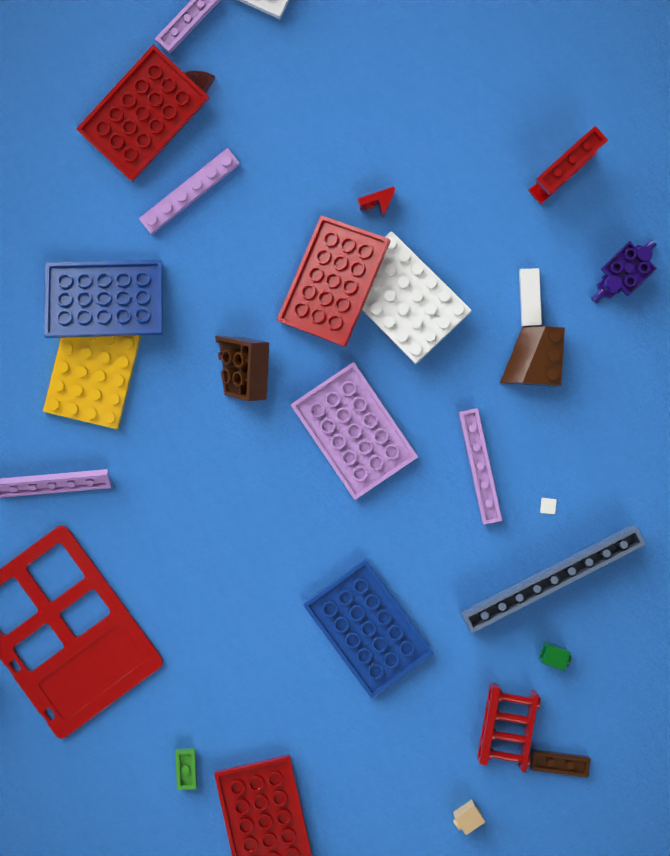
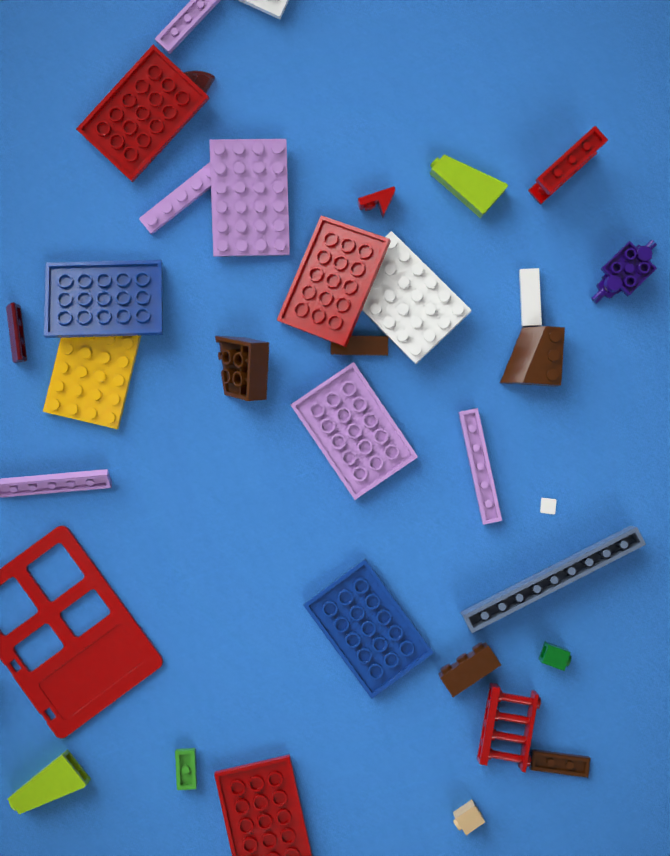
none -> dark red slope [6,302,27,363]
none -> lime slope [7,749,91,814]
none -> lavender plate [209,139,290,257]
none -> reddish brown tile [331,336,388,356]
none -> lime slope [430,154,508,218]
none -> reddish brown brick [438,642,501,697]

